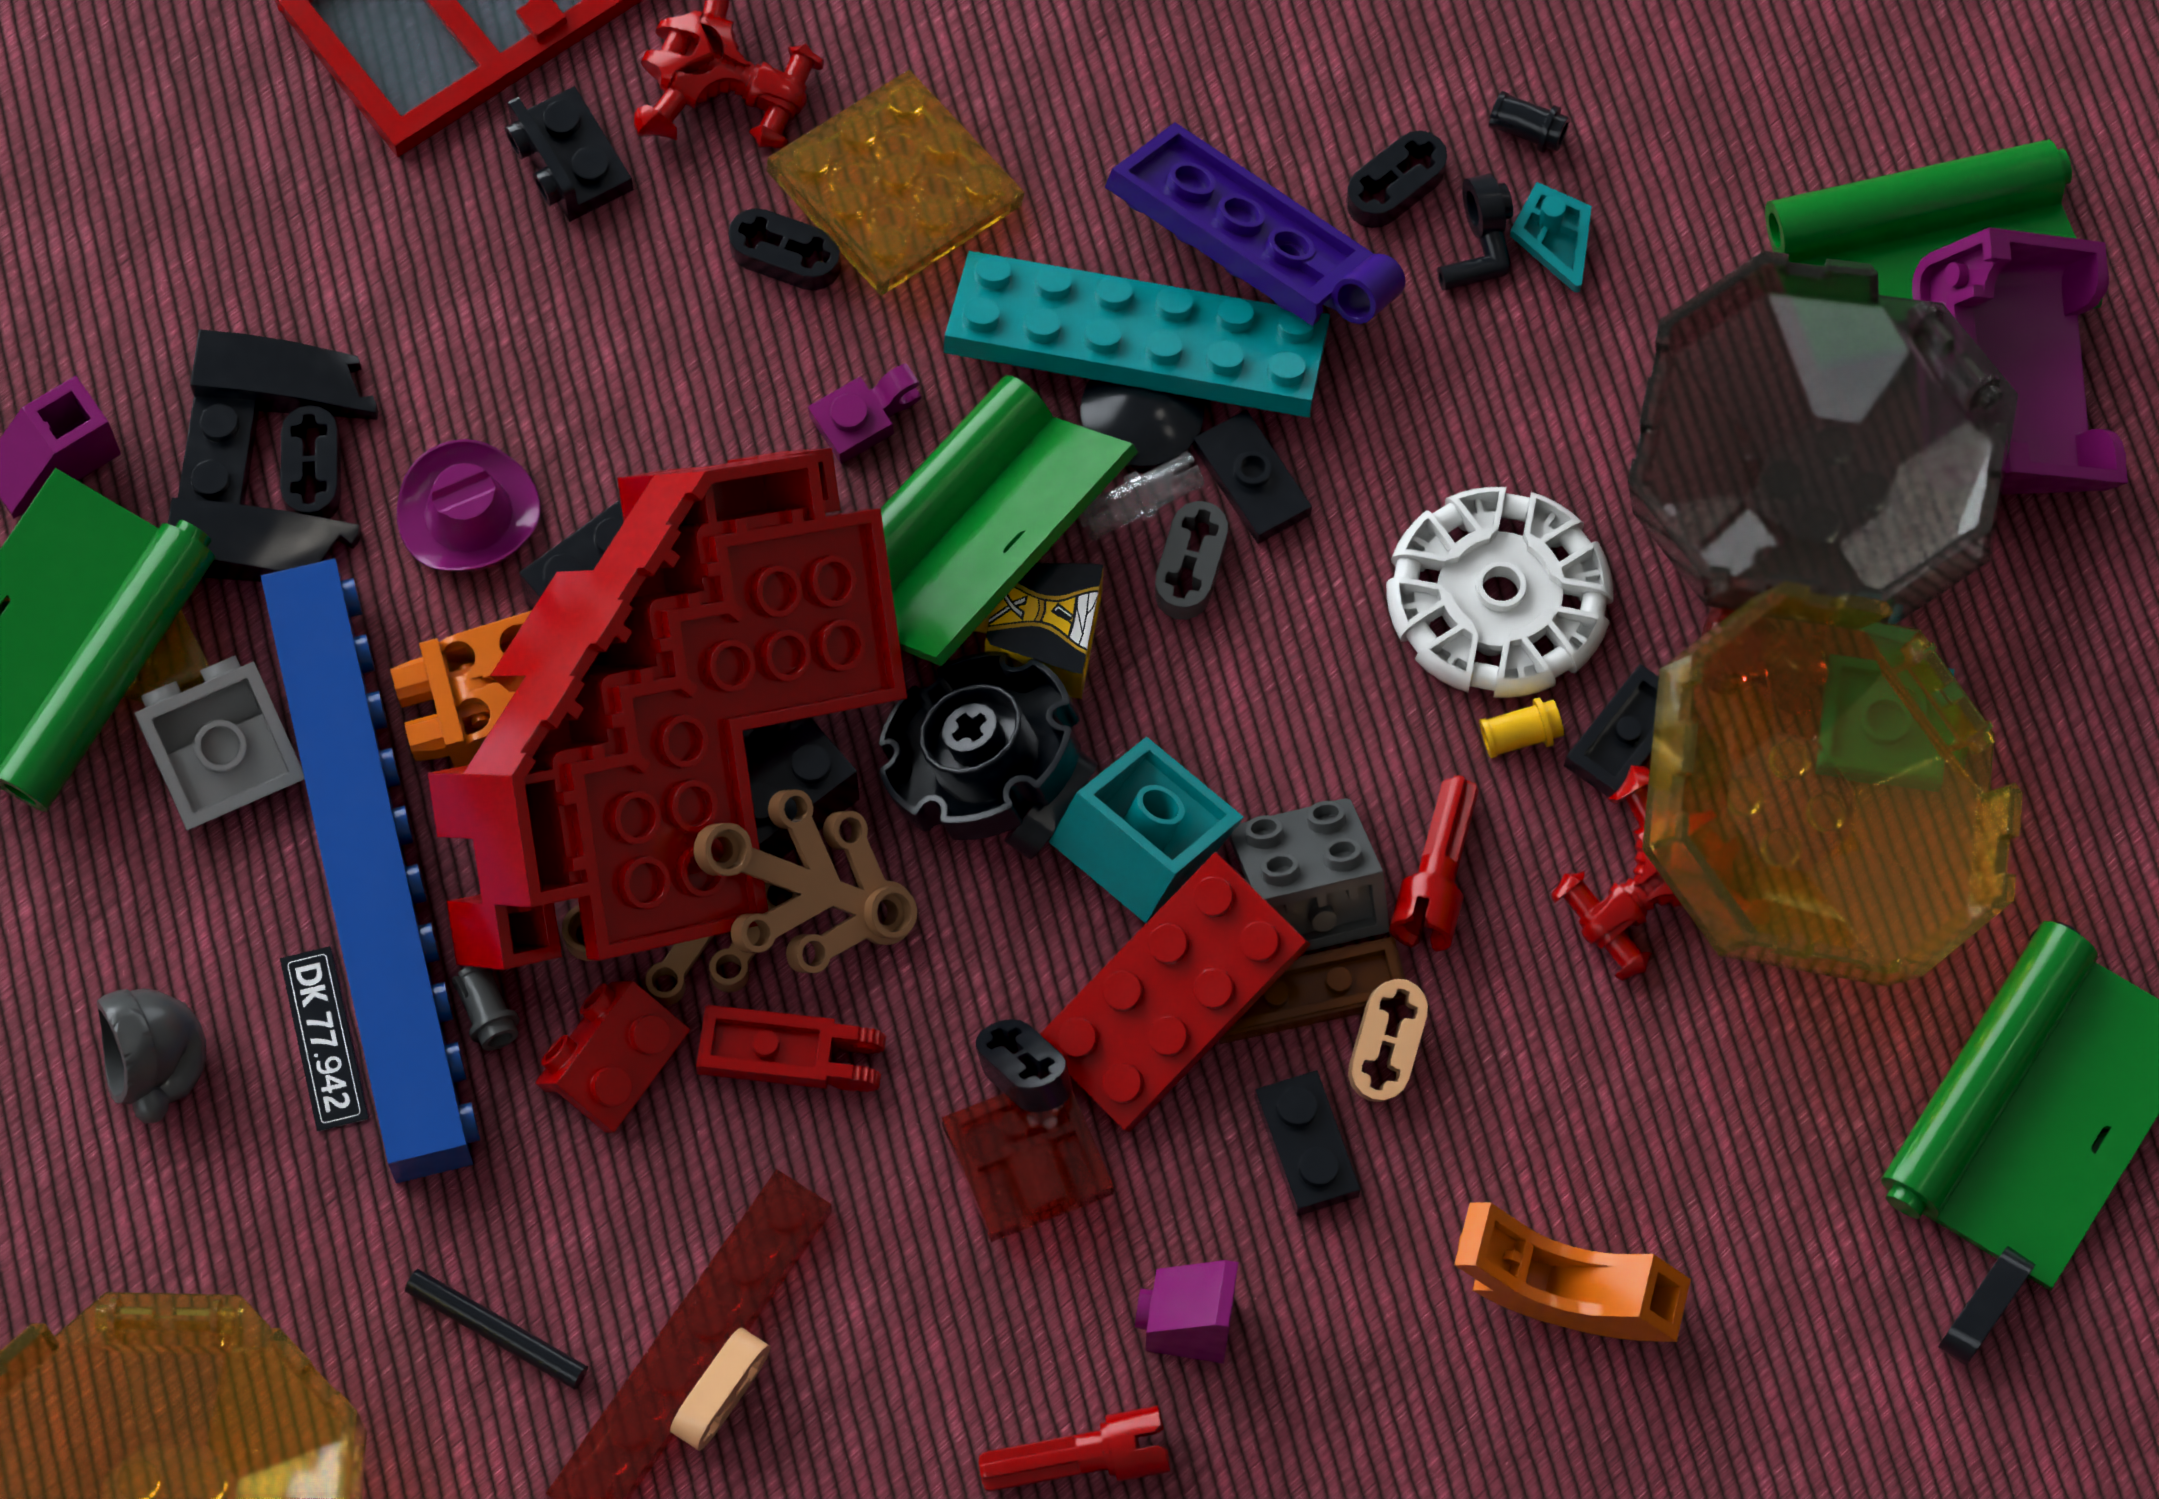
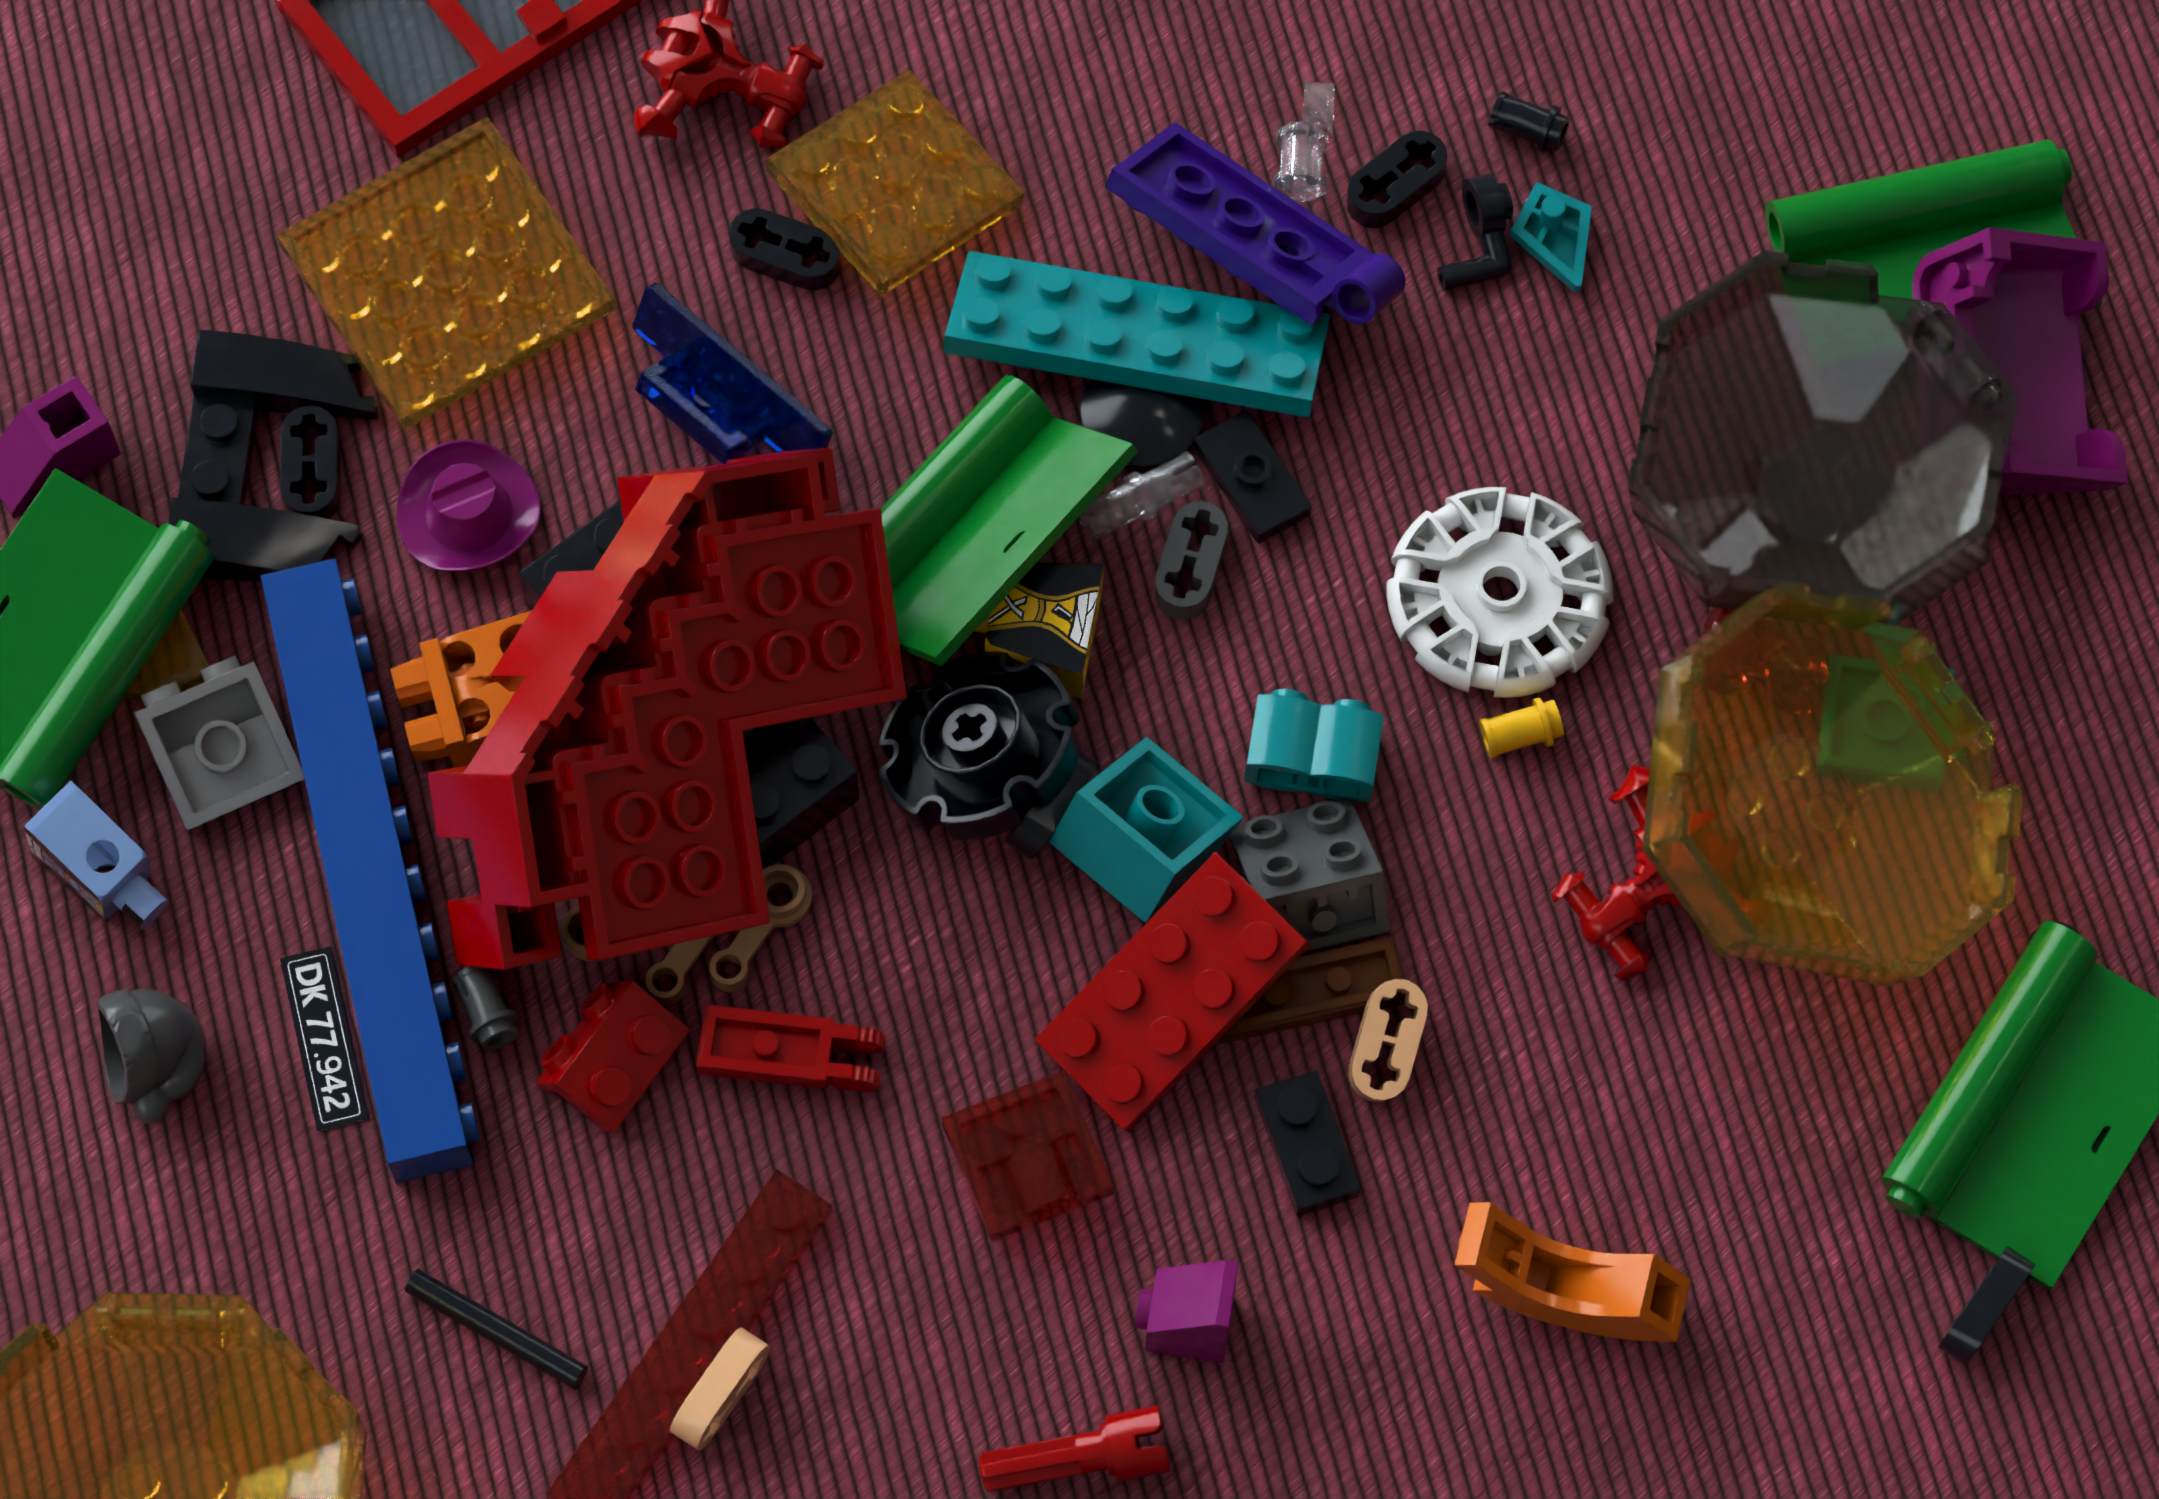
black bracket [504,86,634,222] -> none
medium nougat plant [694,789,917,973] -> none
magenta plate [808,363,922,464] -> none
black beam [976,1019,1073,1113] -> none
red piece [1389,775,1479,952] -> none
black plate [1564,664,1692,797] -> none
none -> light blue torso [24,781,168,929]
none -> clear yellow plate [276,117,616,430]
none -> clear blue bracket [632,282,833,464]
none -> teal brick [1244,689,1384,802]
none -> clear connector [1272,82,1335,202]

